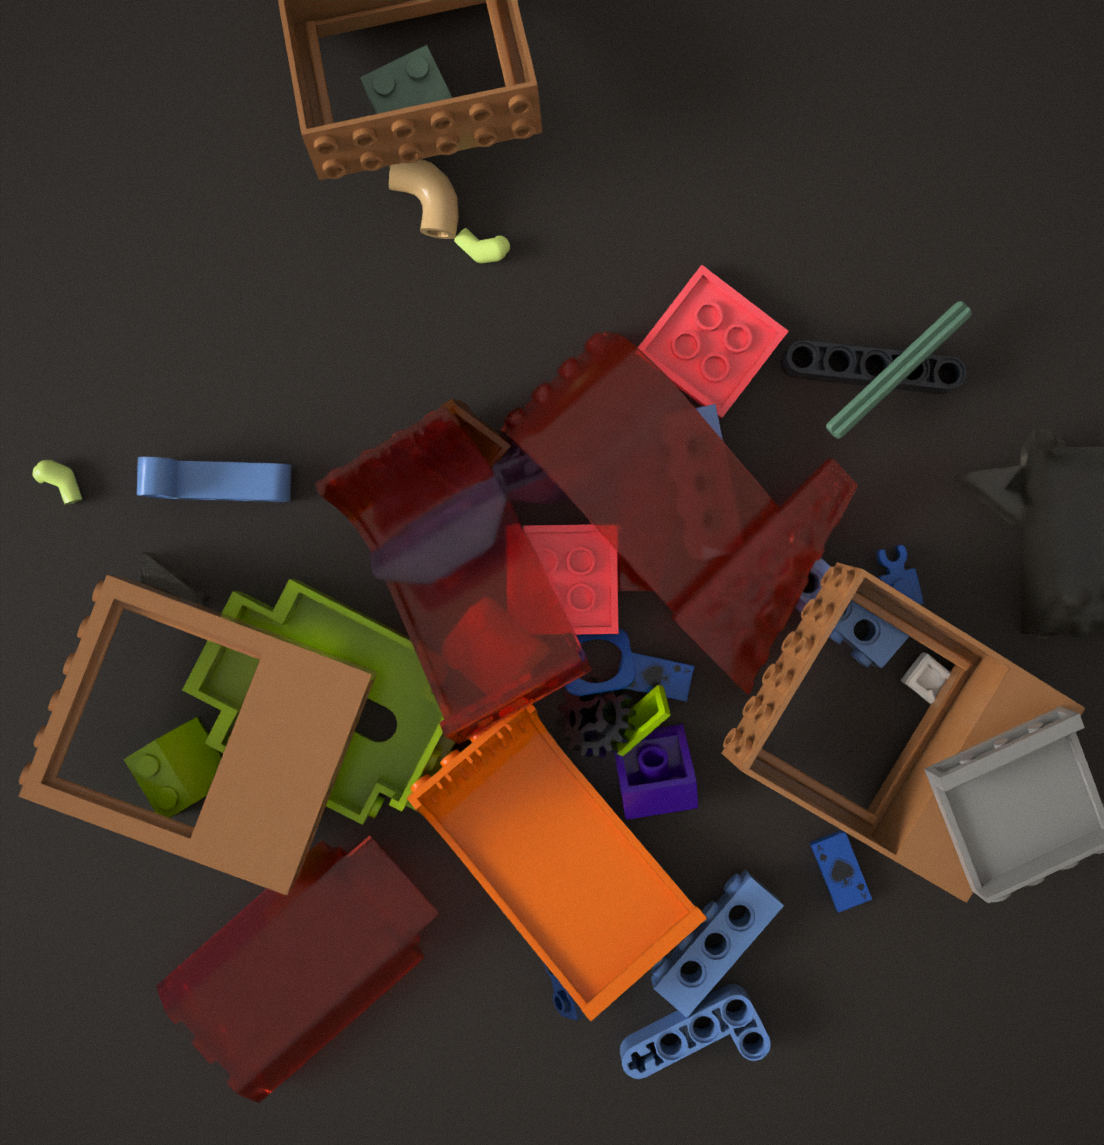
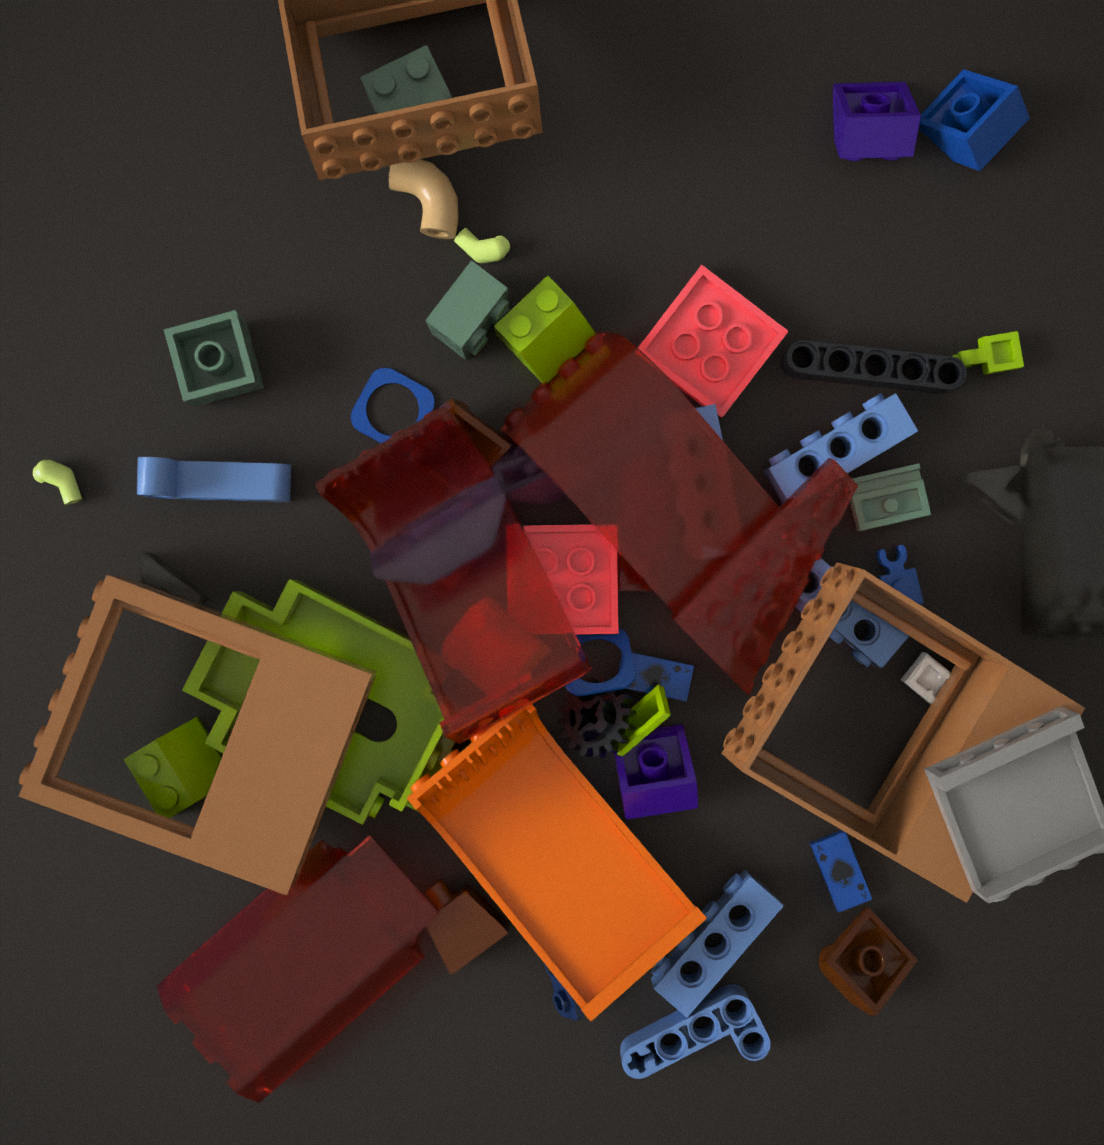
sand green axle [826,301,972,439] -> none
none -> sand green brick [164,310,264,407]
none -> blue piece [351,368,435,452]
none -> reddish brown torso [424,878,509,975]
none -> sand green brick [425,260,510,360]
none -> lime slope [494,276,597,386]
none -> medium blue brick [763,393,918,508]
none -> reddish brown slope [819,907,918,1016]
none -> dark purple slope [833,82,921,161]
none -> sand green plate [845,463,931,532]
none -> blue slope [919,69,1030,171]
none -> lime plate [952,331,1024,375]

